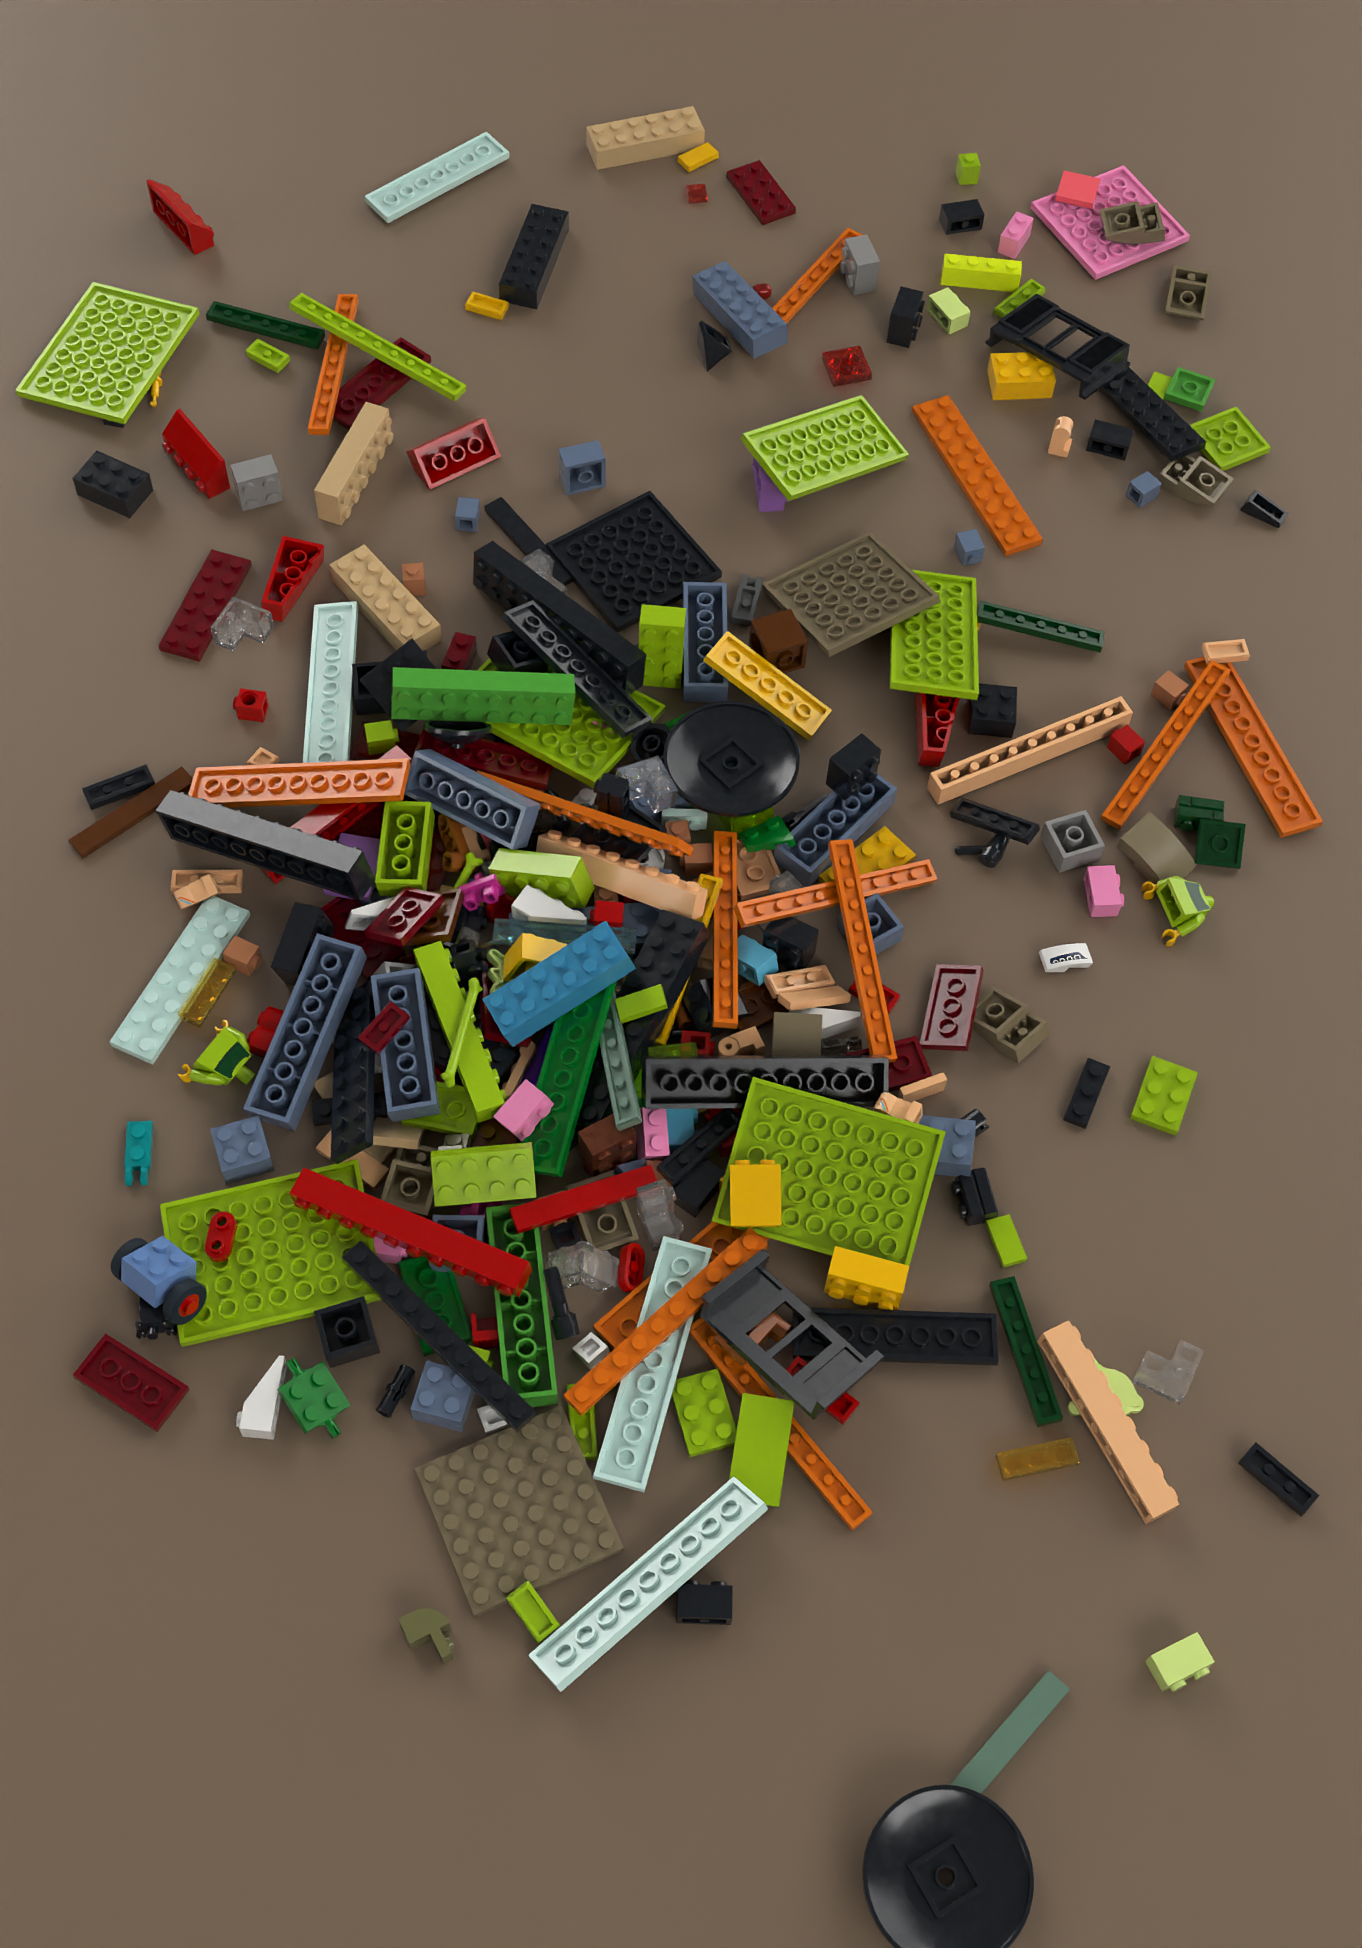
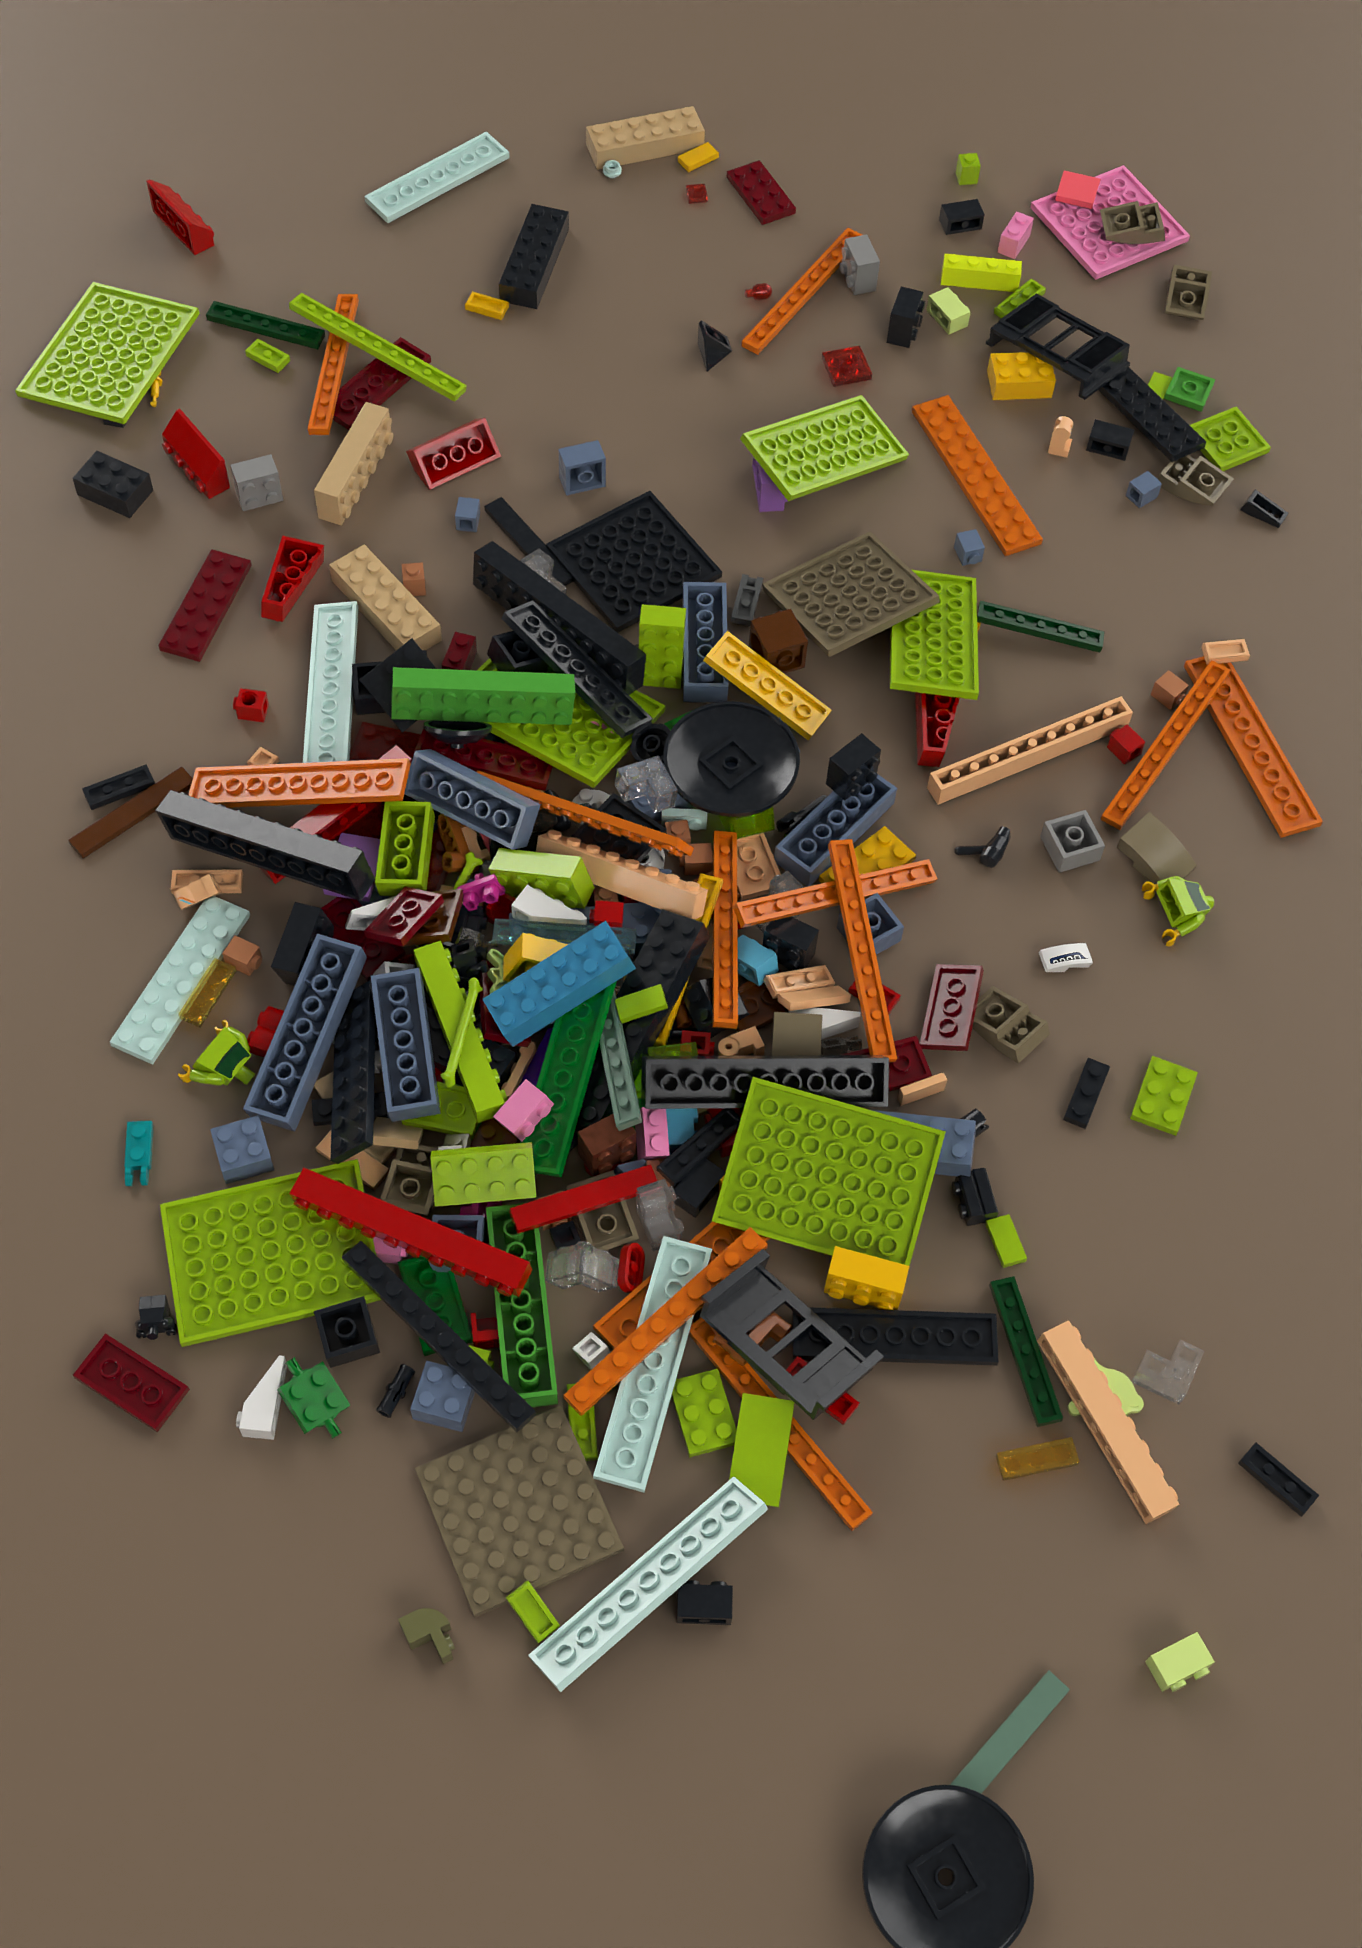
medium blue brick [111,1236,207,1325] -> none
red plate [205,1211,237,1262] -> none
clear brick [211,597,274,651] -> none
dark red plate [358,1001,410,1055] -> none
lime brick [364,720,399,755] -> none
white tile [477,1405,509,1435] -> none
black piece [544,1266,580,1340] -> none
black brick [593,773,630,819] -> none
sand blue brick [692,261,788,359] -> none
yellow brick [730,1160,782,1227] -> none
green wing [738,815,796,853] -> none
light nougat leg [872,1092,923,1124] -> none
black tile [950,797,1040,845] -> none
black brick [968,683,1017,738] -> none
bright pink brick [1083,865,1124,917] -> none
dark green brick [1174,795,1224,831] -> none
dark green tile [1194,819,1246,869] -> none
none -> light aqua plate [603,160,622,178]

